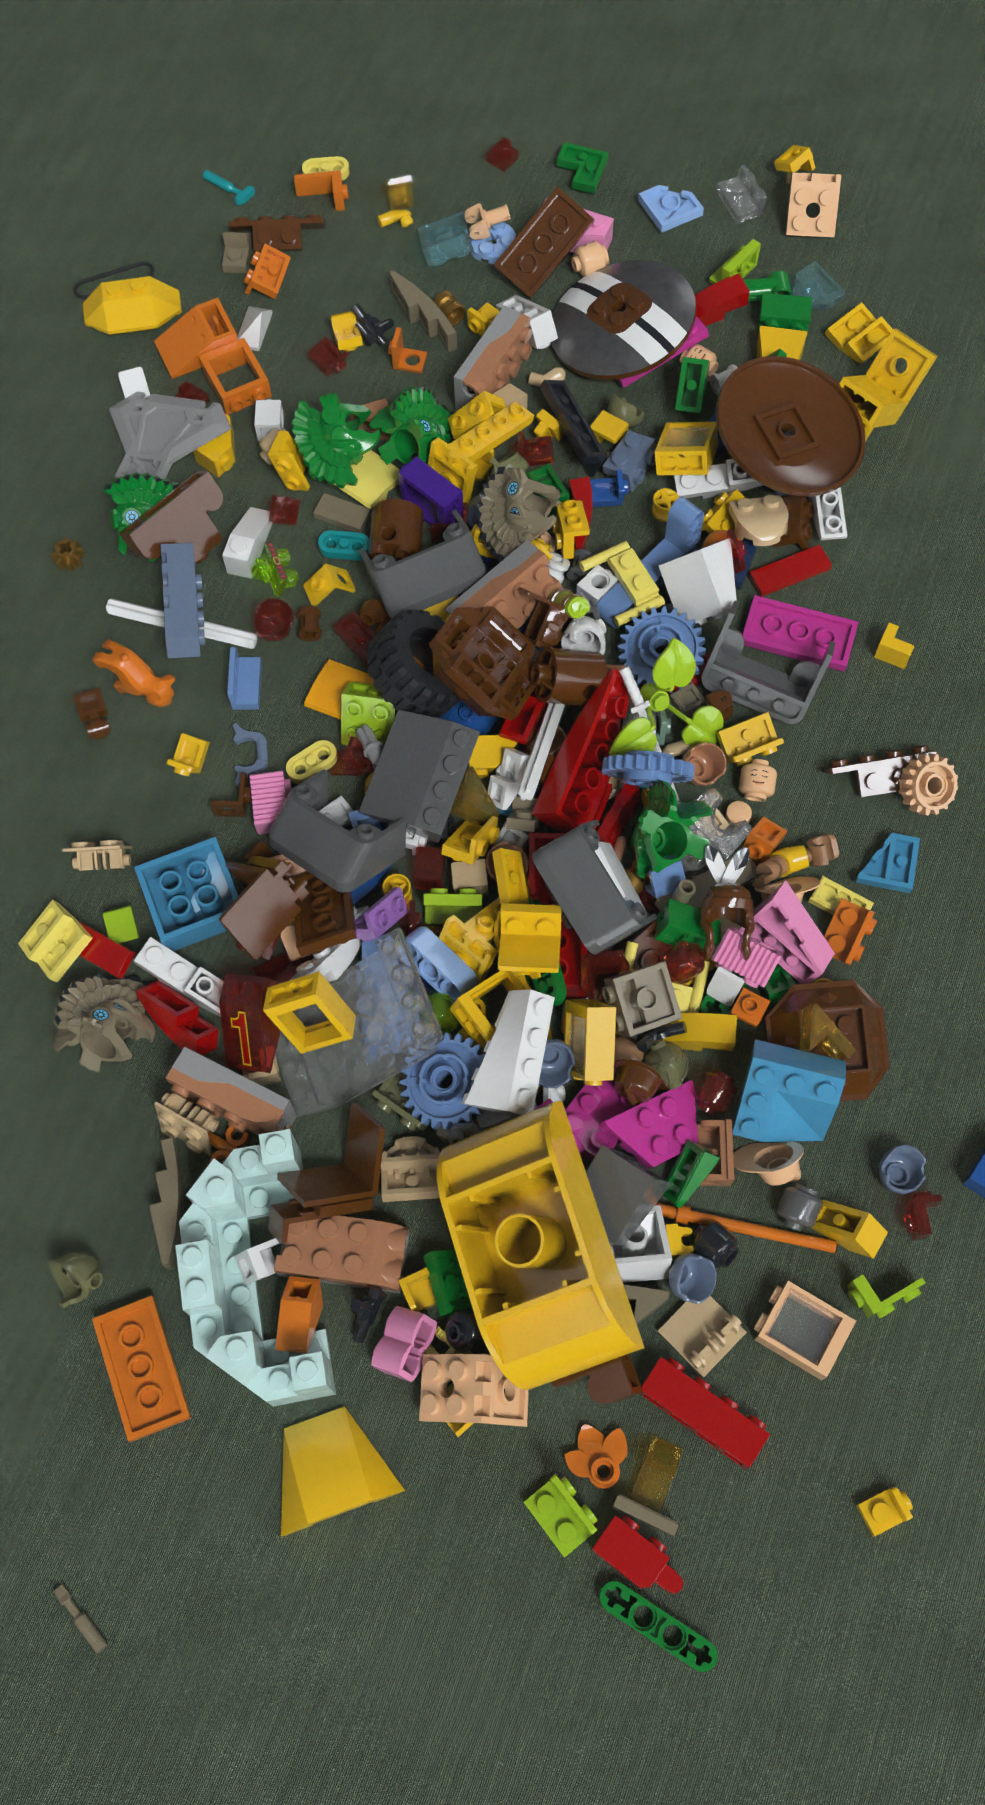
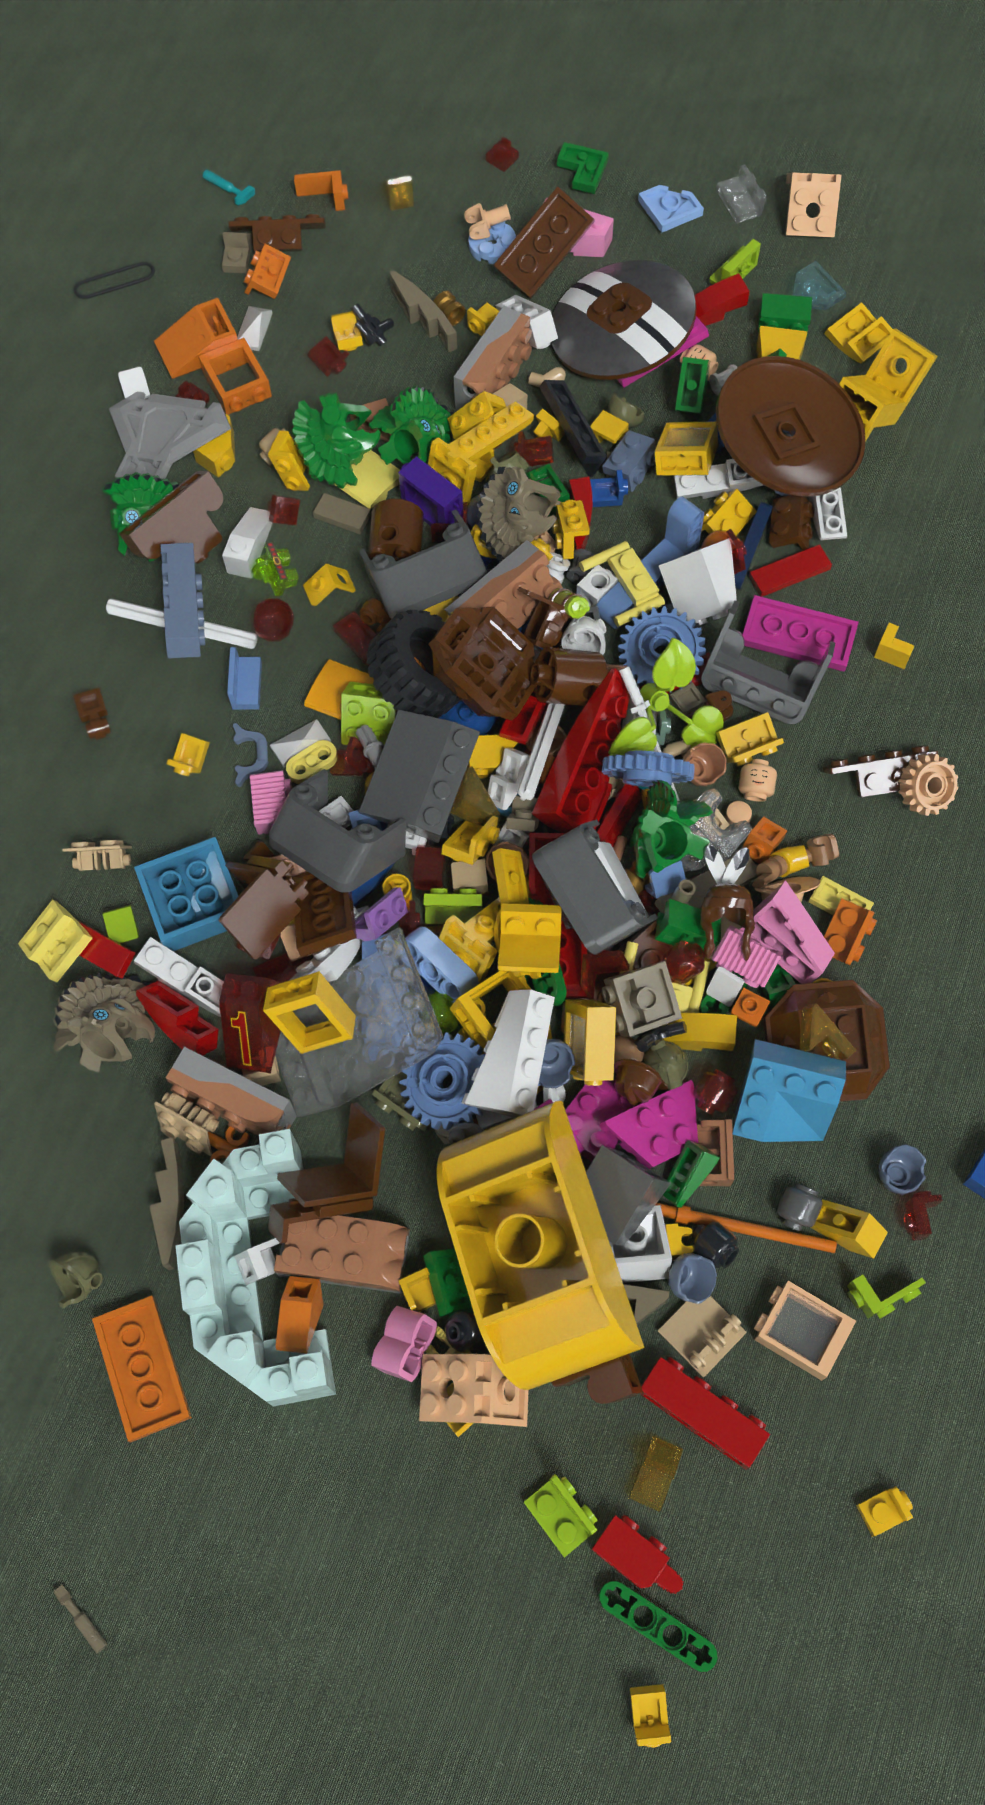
pearl gold gear [50,538,86,572] -> none
yellow wedge [83,276,182,335] -> none
orange animal [92,639,175,707] -> none
reddish brown bracket [211,772,252,817] -> none
white brick [254,399,284,441] -> none
yellow wedge [281,1406,405,1537] -> none
reddish brown bush [297,606,322,641] -> none
light yellow plate [302,156,350,181] -> none
teal plate [318,530,369,560] -> none
black piece [350,1285,387,1343] -> none
yellow arm [377,209,413,228] -> none
tan slope [381,1136,440,1202] -> none
orange bracket [388,327,427,373] -> none
clear light blue plate [418,211,474,267] -> none
orange plate [565,1424,628,1489] -> none
light nougat head [571,241,609,277] -> none
dark tan tile [612,1495,679,1537] -> none
yellow wheel [652,488,679,522] -> none
tan slope [729,495,789,546] -> none
light nougat piece [733,1141,804,1186] -> none
green piece [743,271,792,301] -> none
yellow bracket [774,145,816,173] -> none
dark azure wing [856,833,920,893] -> none
none -> white slope [270,719,331,768]
none -> yellow bracket [630,1684,671,1747]

